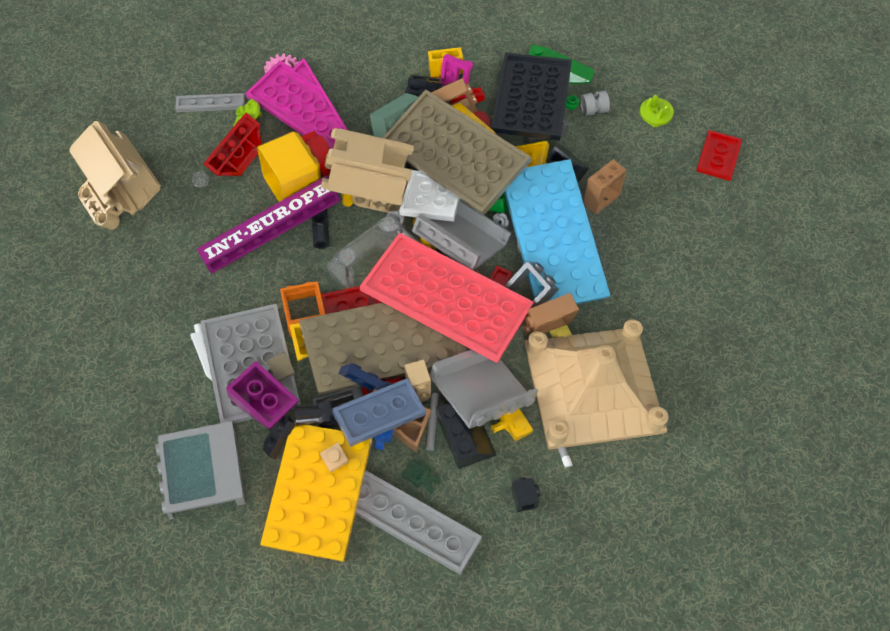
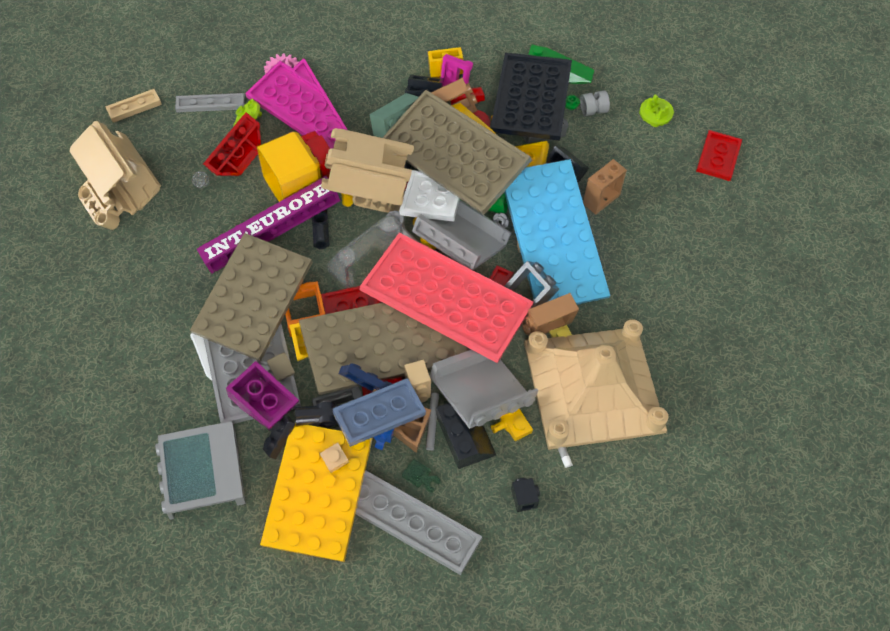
none -> tan plate [105,89,162,123]
none -> dark tan plate [190,233,313,361]

